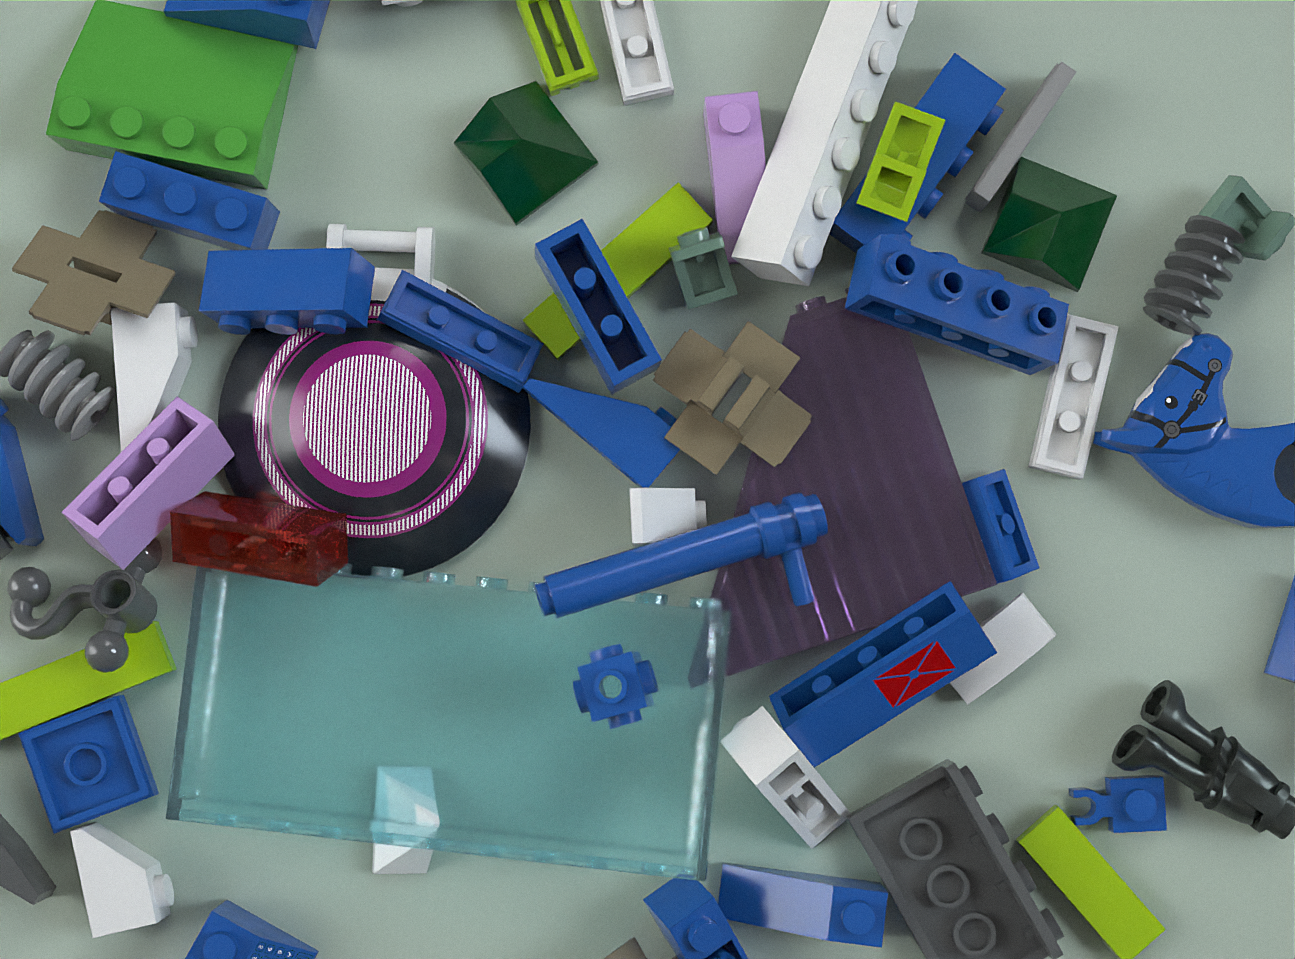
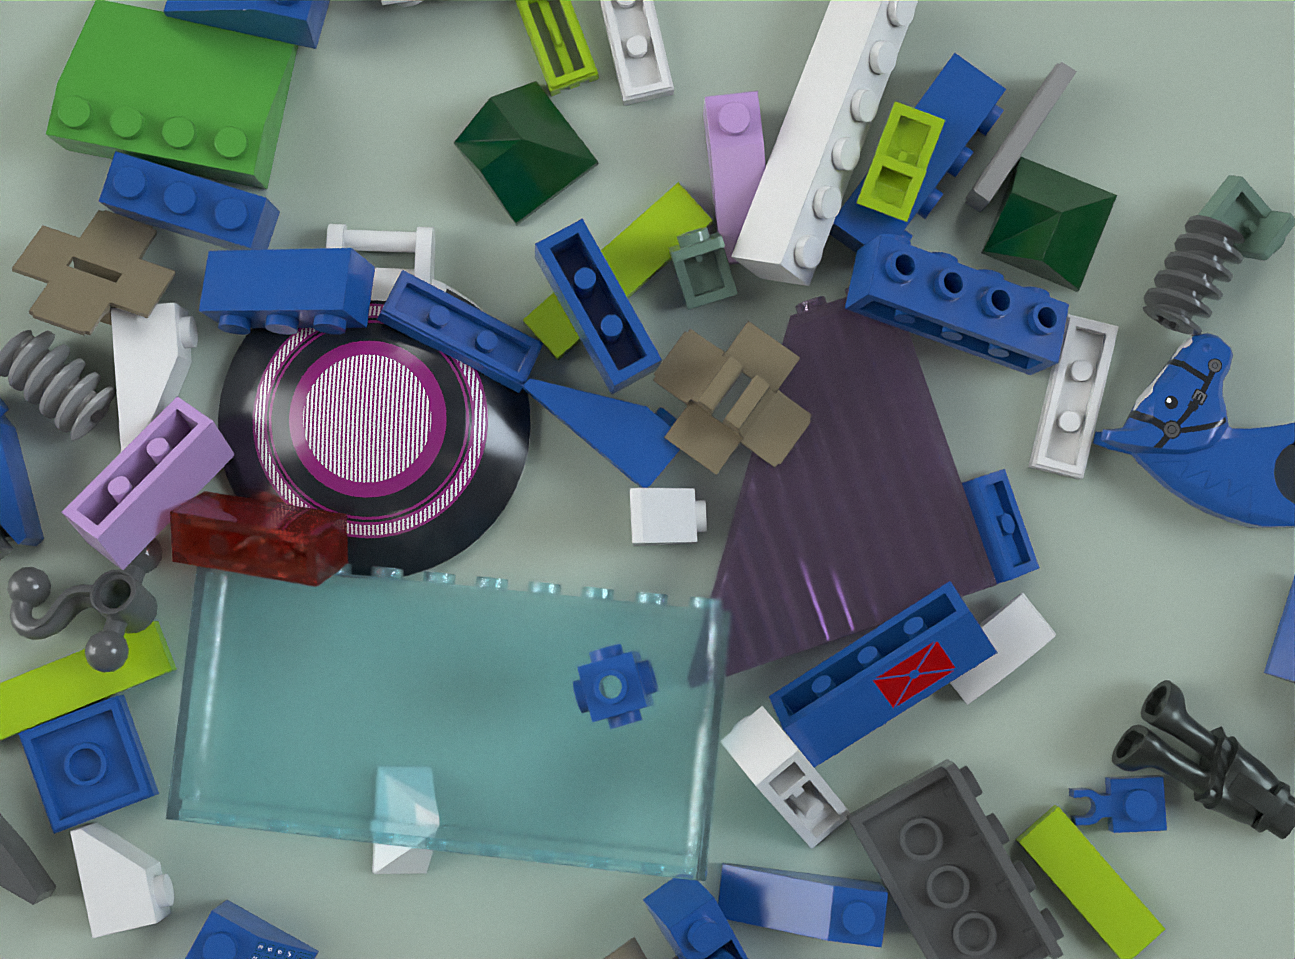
blue cylinder [534,492,828,619] -> none

